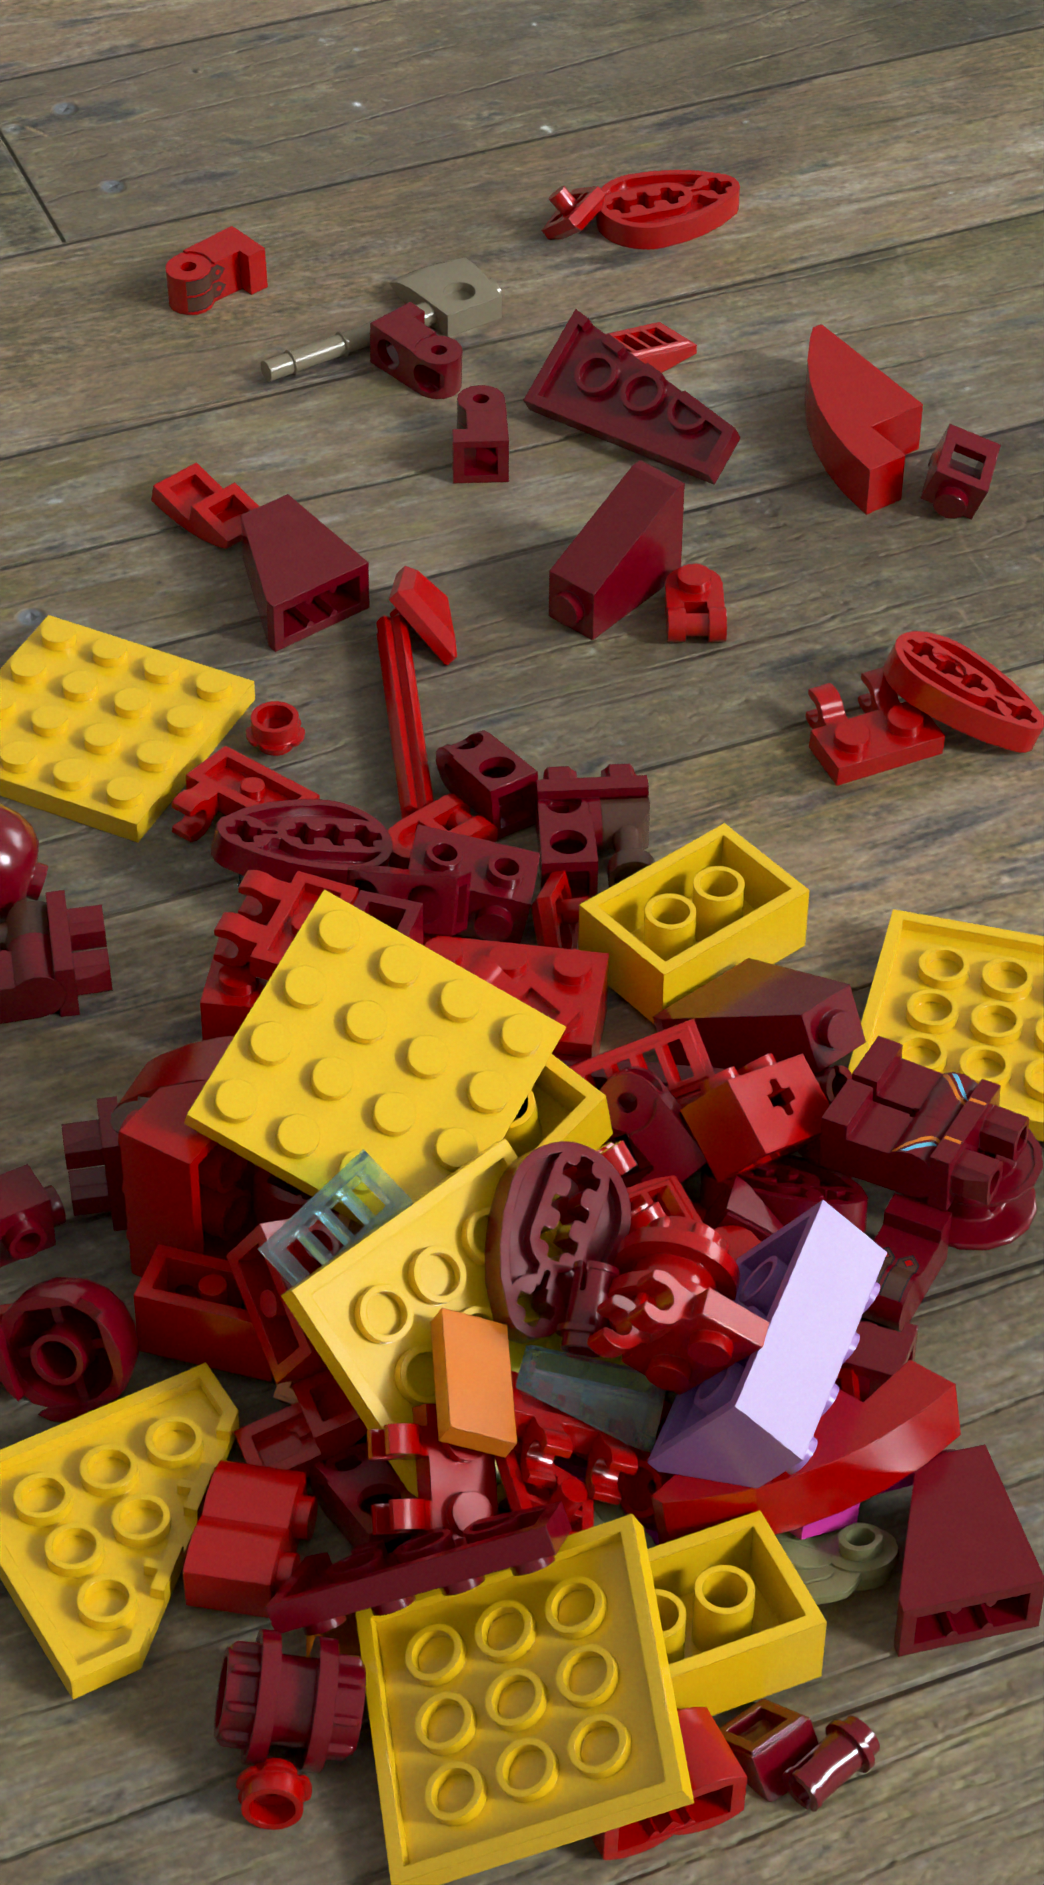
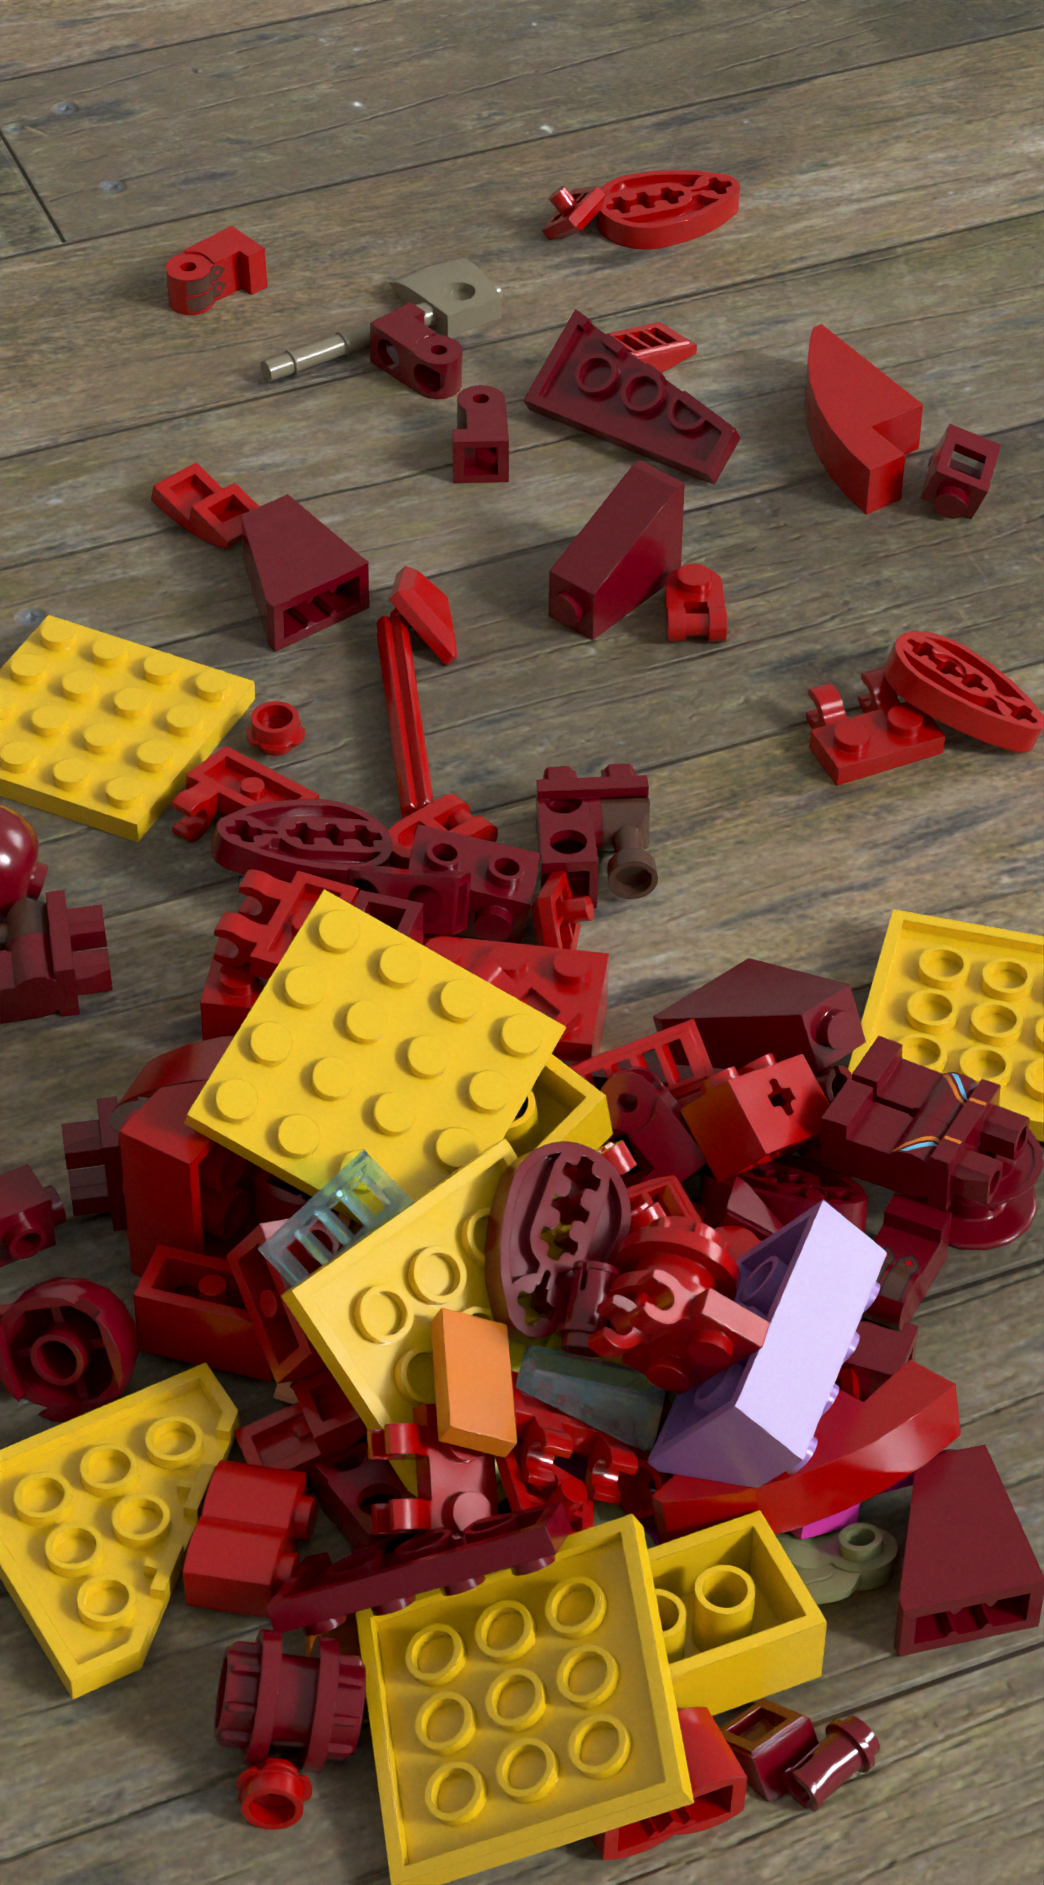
dark red leg [436,730,538,840] -> none
yellow brick [578,823,810,1024] -> none

